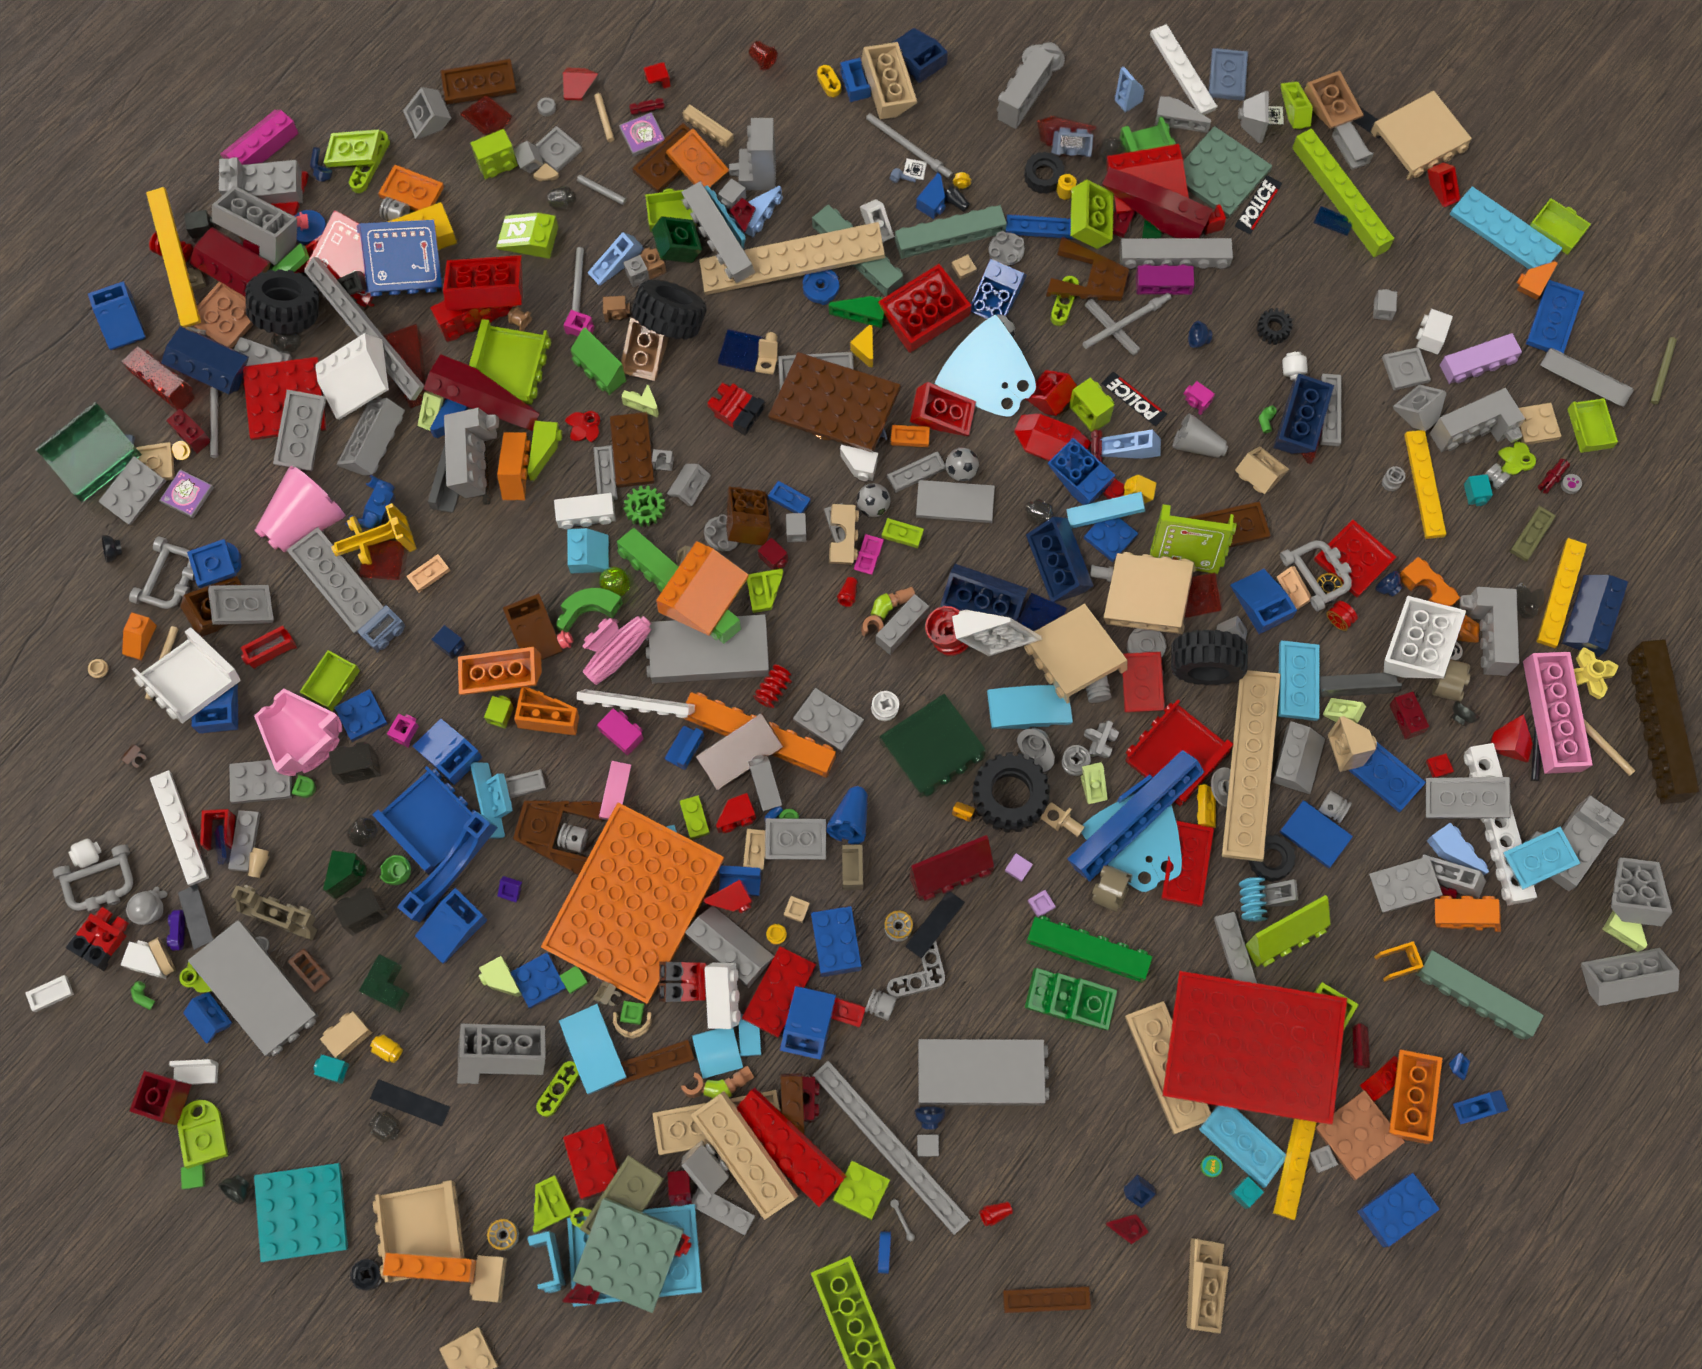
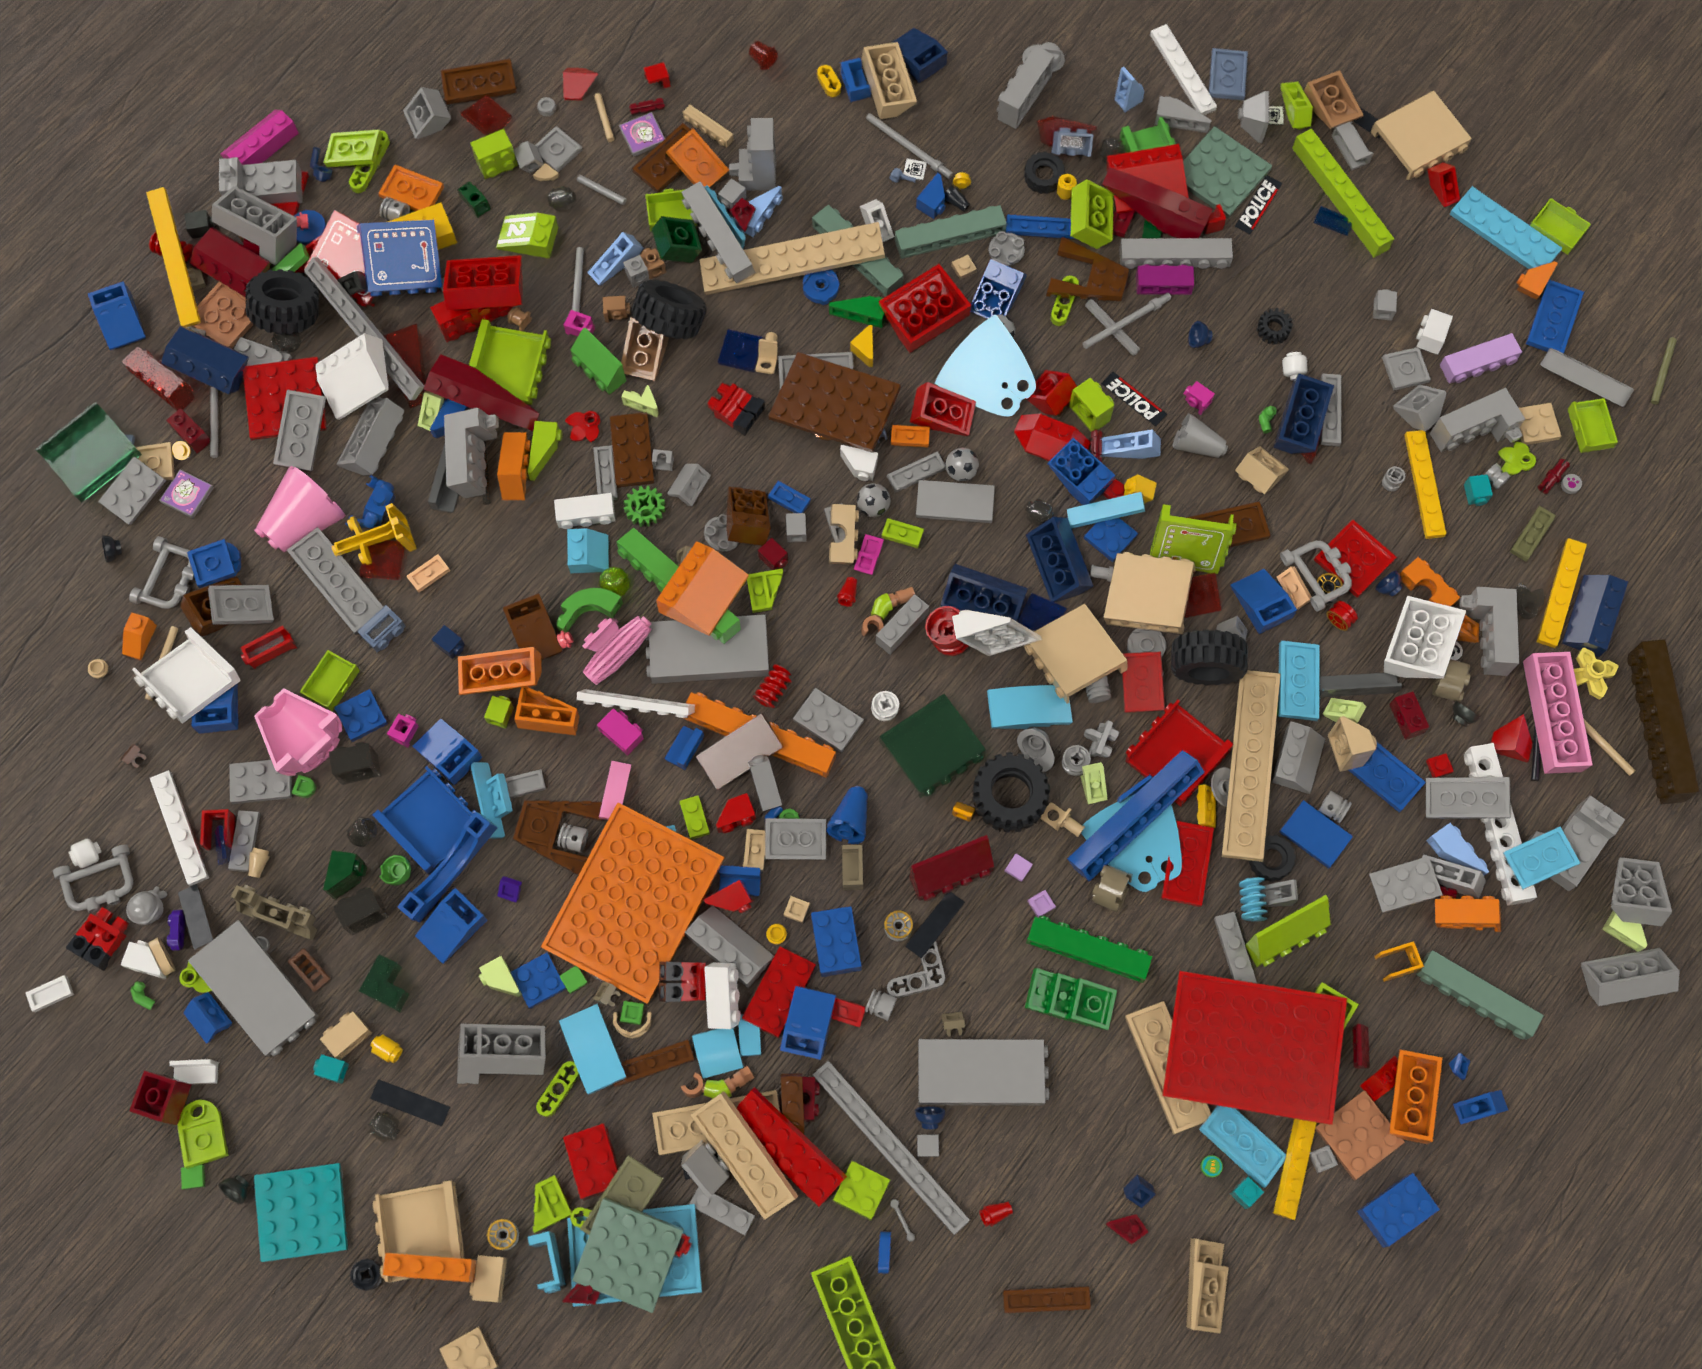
dark red brick [668,1171,692,1206] -> none
none -> dark green leg [457,181,490,218]
none -> dark tan tile [942,1012,965,1037]

